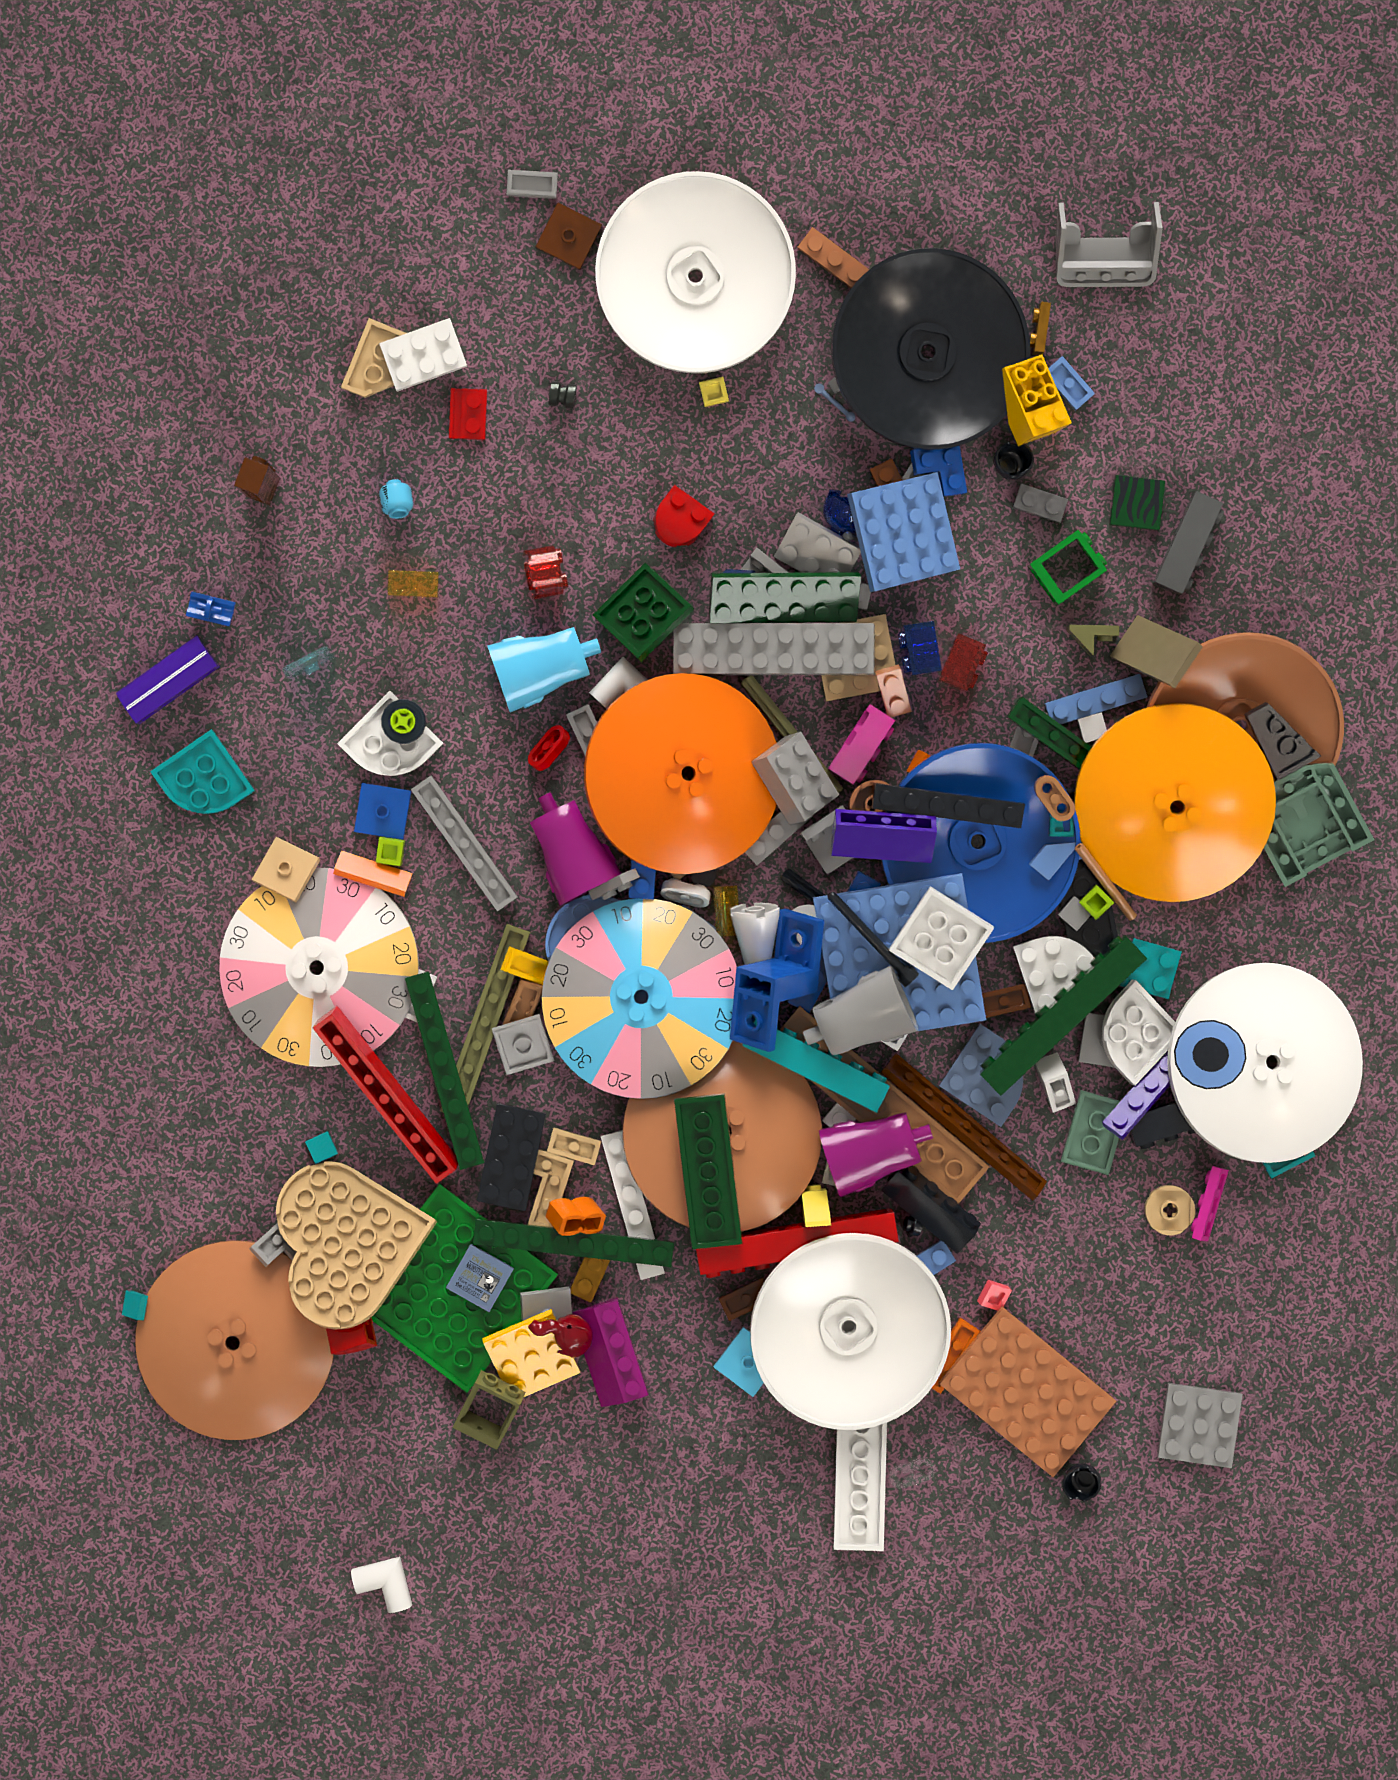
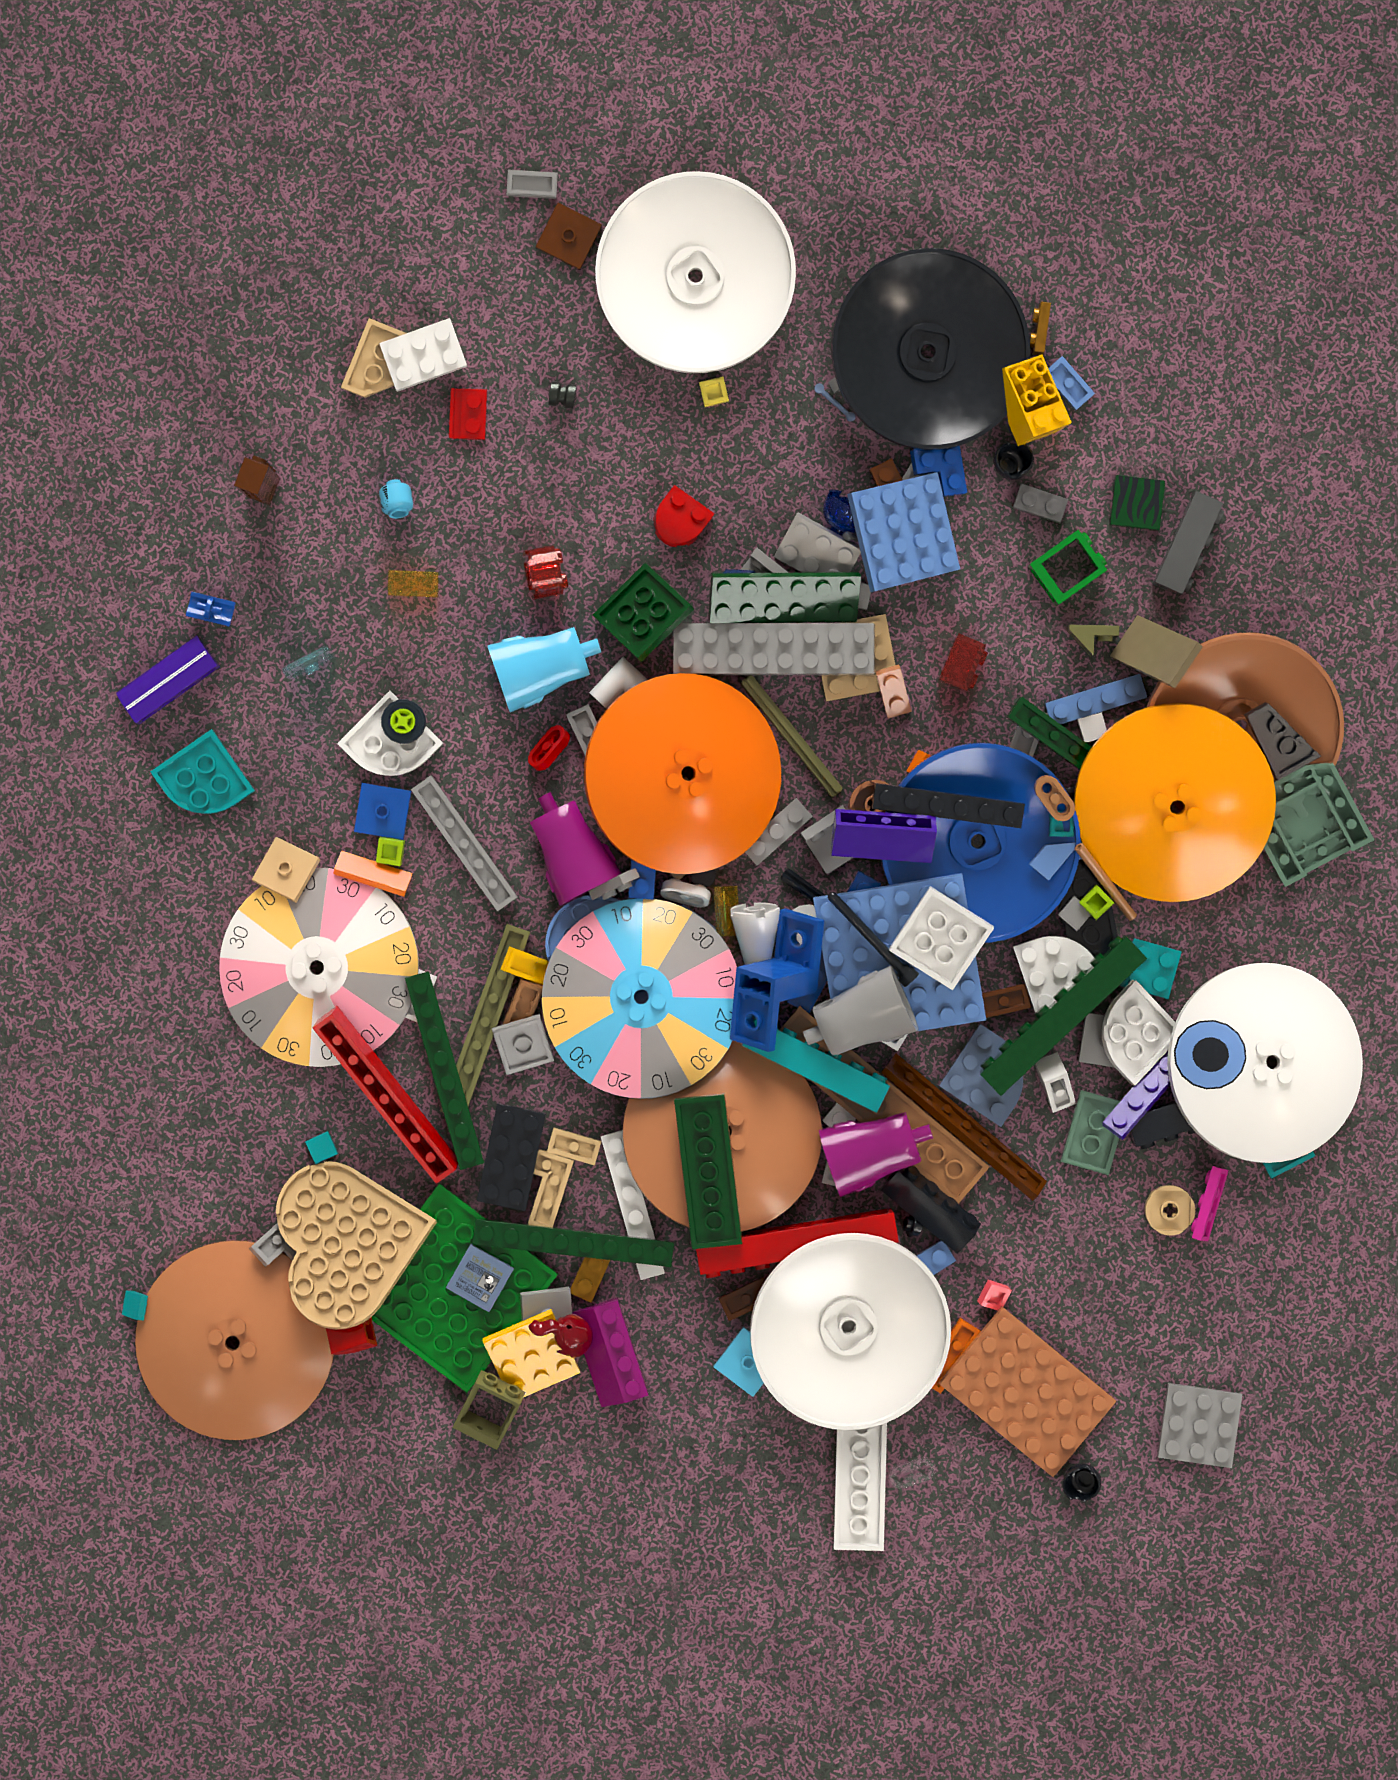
white brick [351,1557,412,1613] -> none
orange brick [546,1197,606,1236] -> none
light grey brick [751,732,839,825] -> none
nougat plate [797,227,869,288] -> none
light yellow slope [801,1184,831,1227] -> none
dark pink wedge [828,704,895,785] -> none
clear blue brick [897,621,942,678] -> none
light grey windscreen [1056,202,1162,287] -> none

